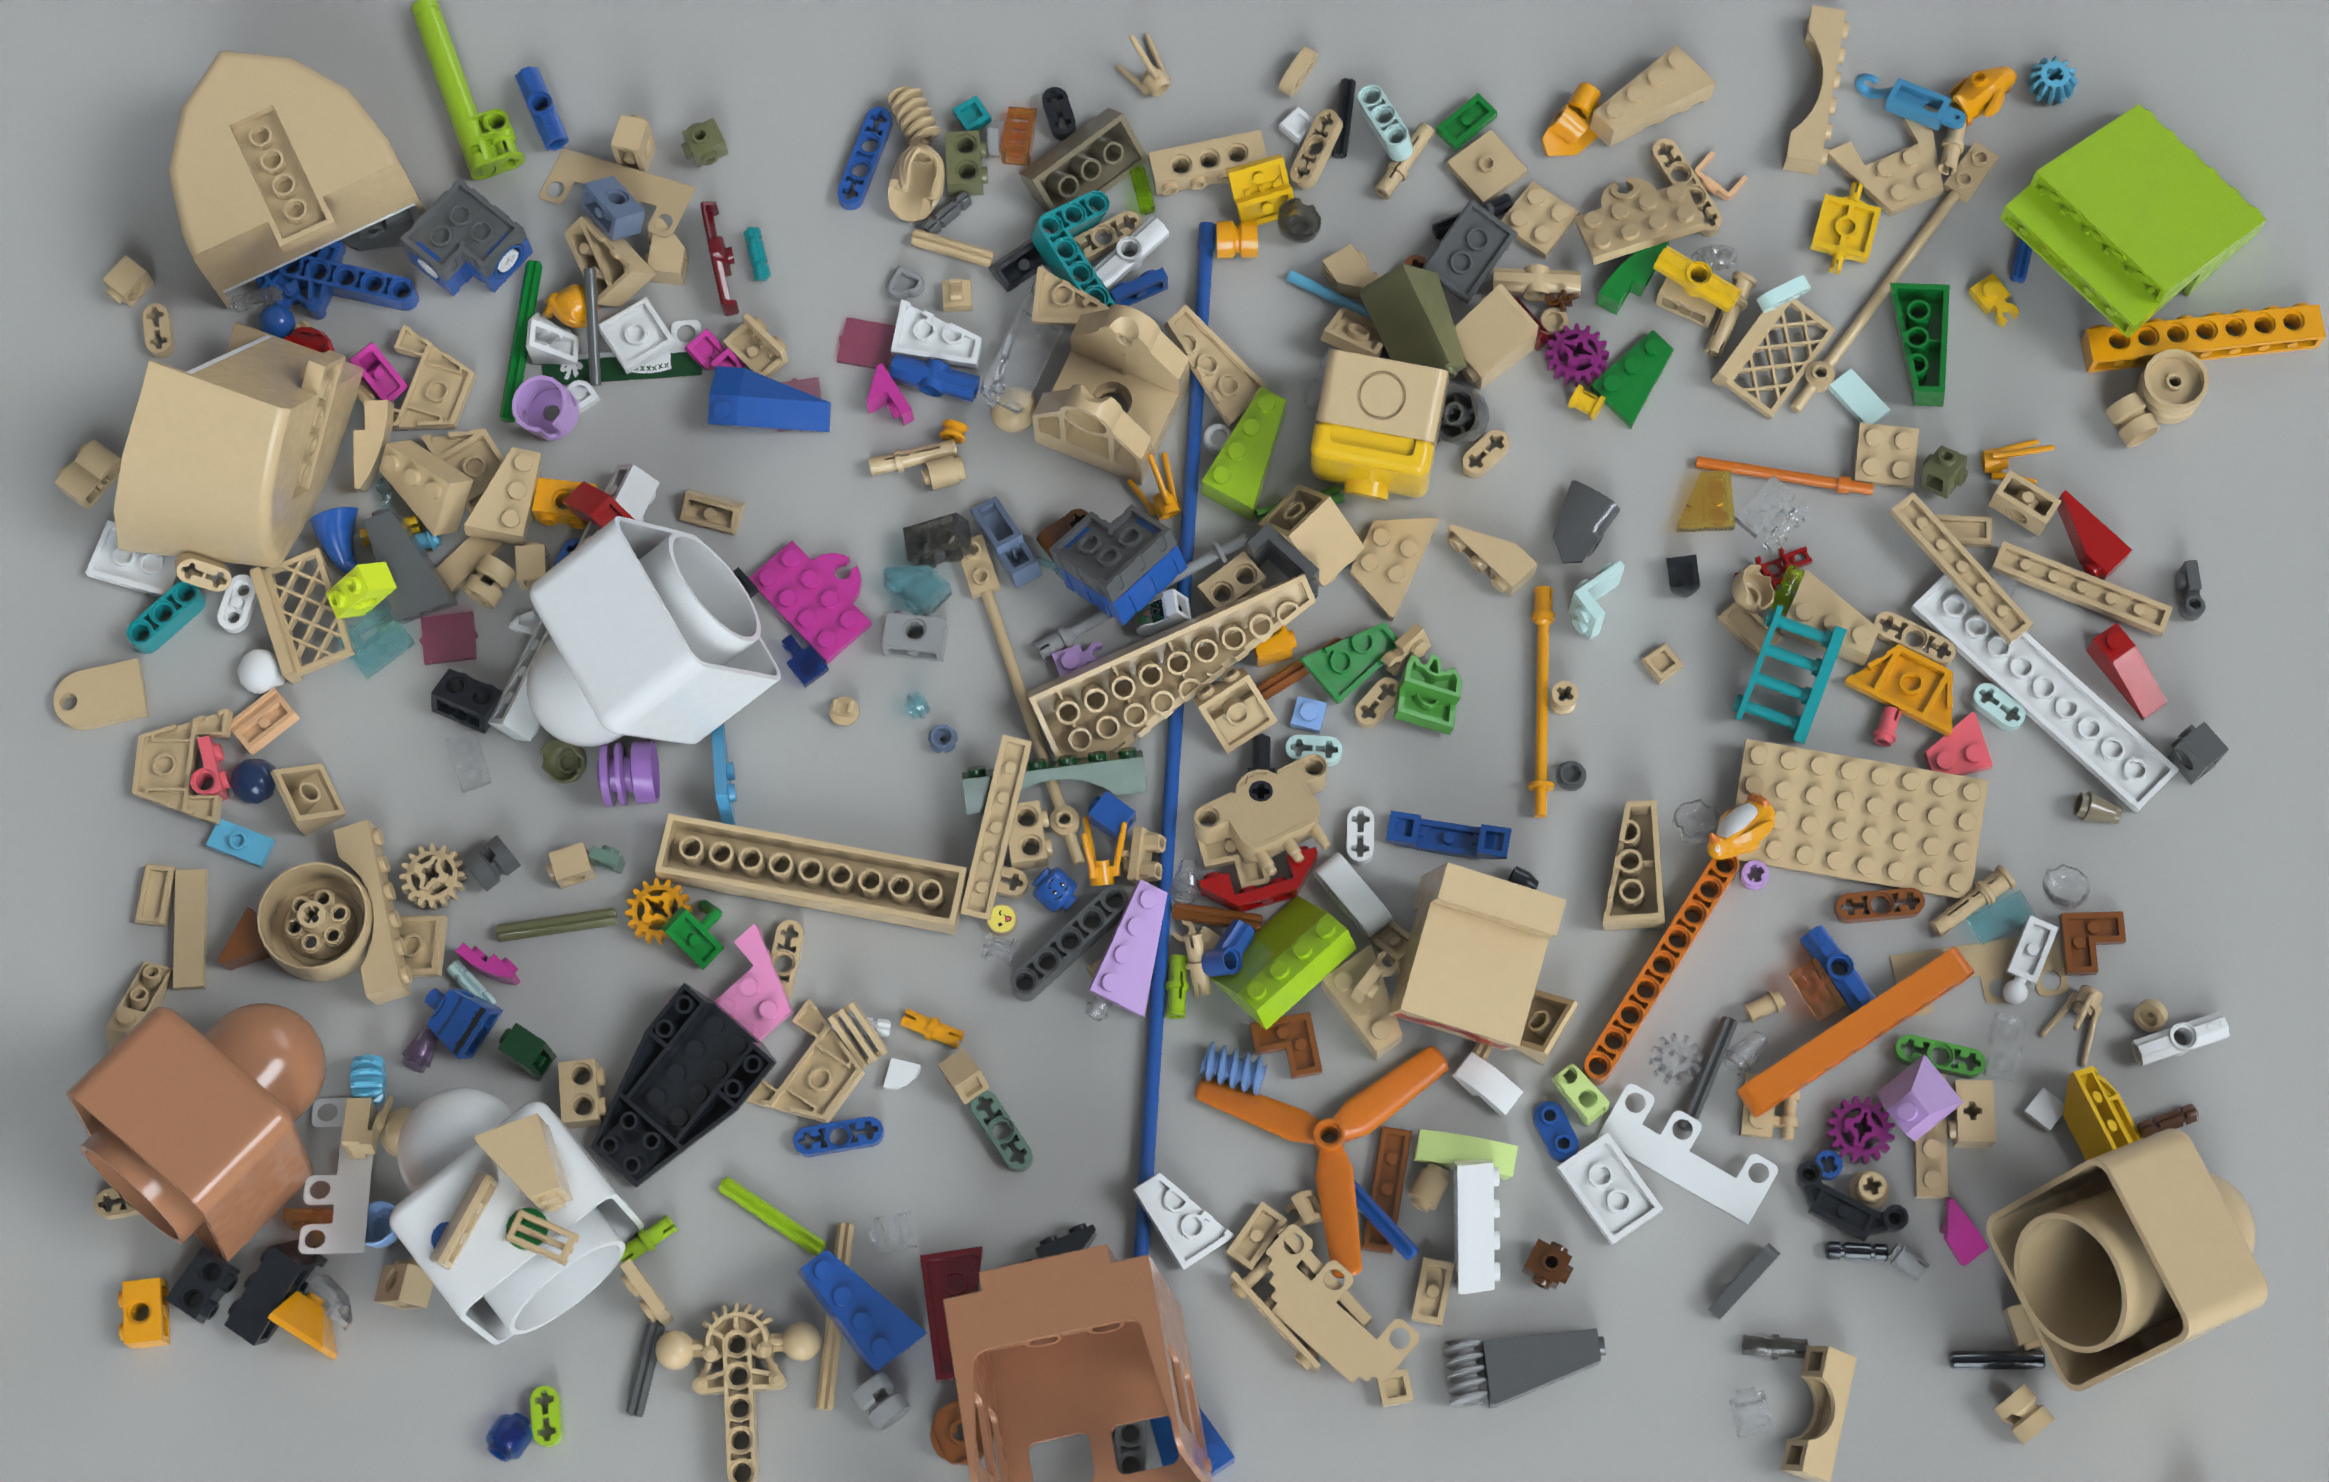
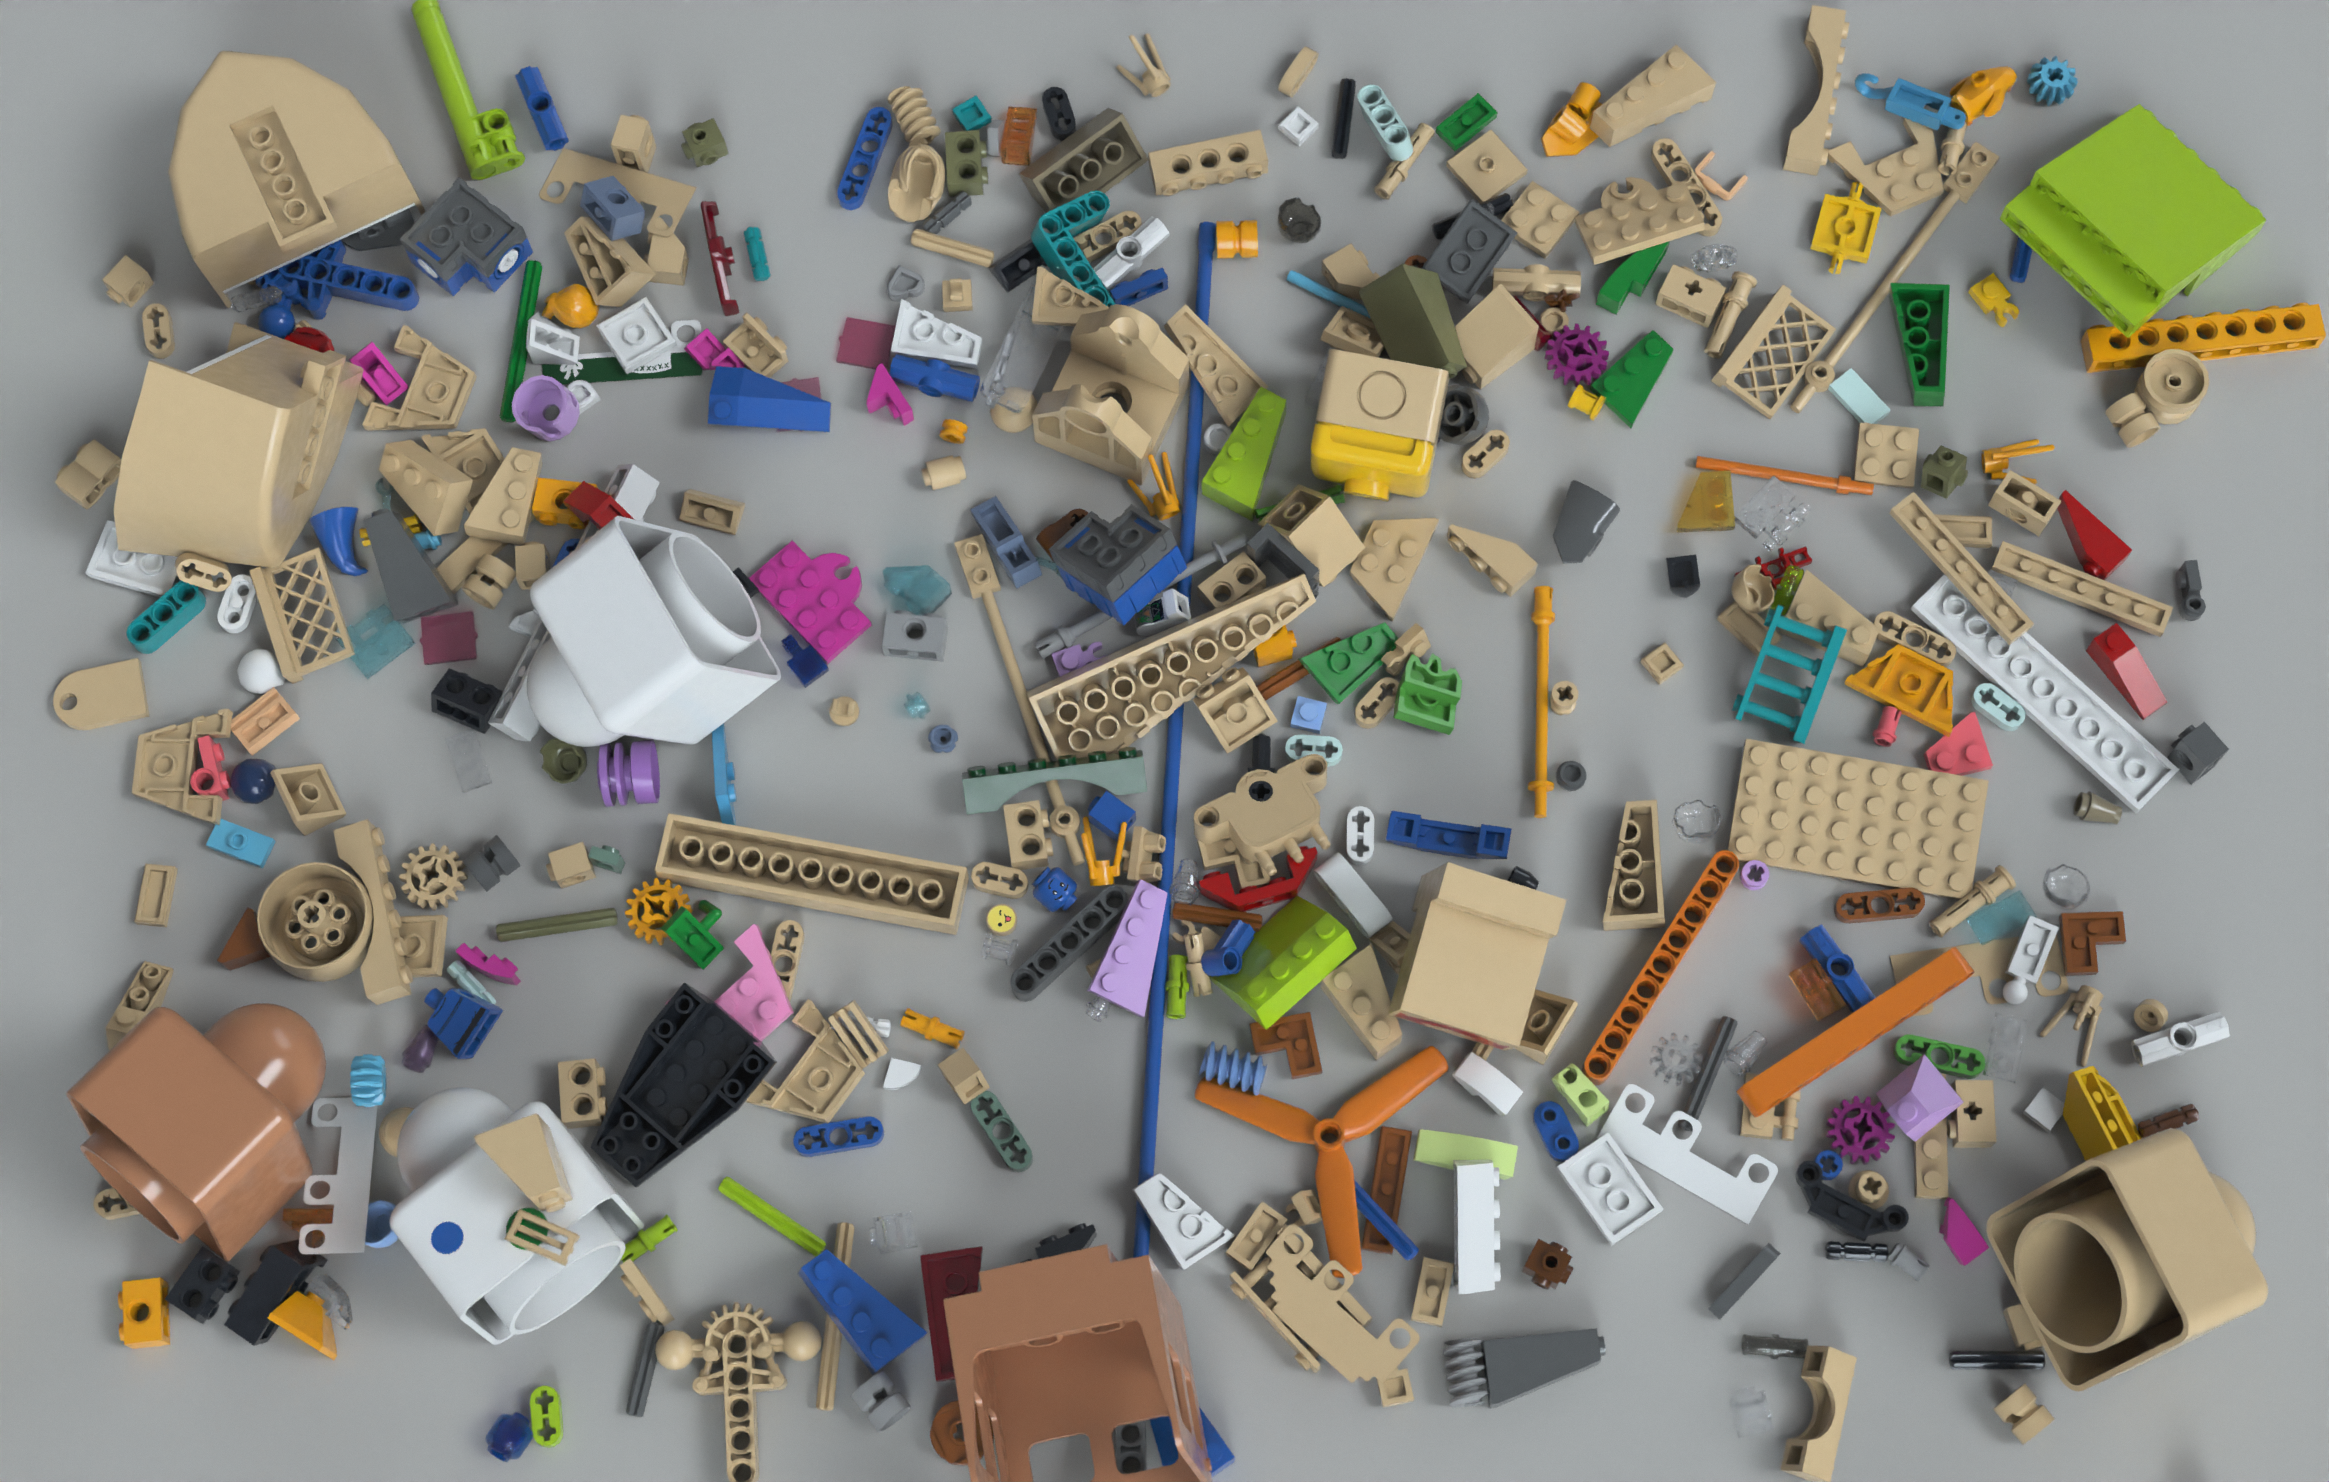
tan tile [173,869,208,991] -> none
neon yellow brick [326,562,397,619] -> none
tan piece [341,1096,394,1159] -> none
tan slope [353,400,394,492] -> none
tan brick [374,1259,433,1310] -> none
tan slope [429,1172,498,1270] -> none
dark green brick [498,1023,557,1081] -> none
dark grey bar [584,268,601,386] -> none
tan pin [868,439,958,476] -> none
clear smoke brick [903,512,973,570] -> none
tan plate [960,735,1032,920] -> none
clear neon green piece [1130,167,1155,215] -> none
yellow slope [1226,153,1298,226] -> none
tan beam [1290,109,1343,189] -> none
tan plate [1351,951,1400,1004] -> none
tan brick [1408,1163,1450,1212] -> none
light aqua bracket [1568,561,1625,640] -> none
yellow piece [1653,245,1742,313] -> none
light orange animal [1707,793,1776,860] -> none
tan pin [1743,990,1786,1023] -> none
light aqua beam [1756,275,1811,313] -> none

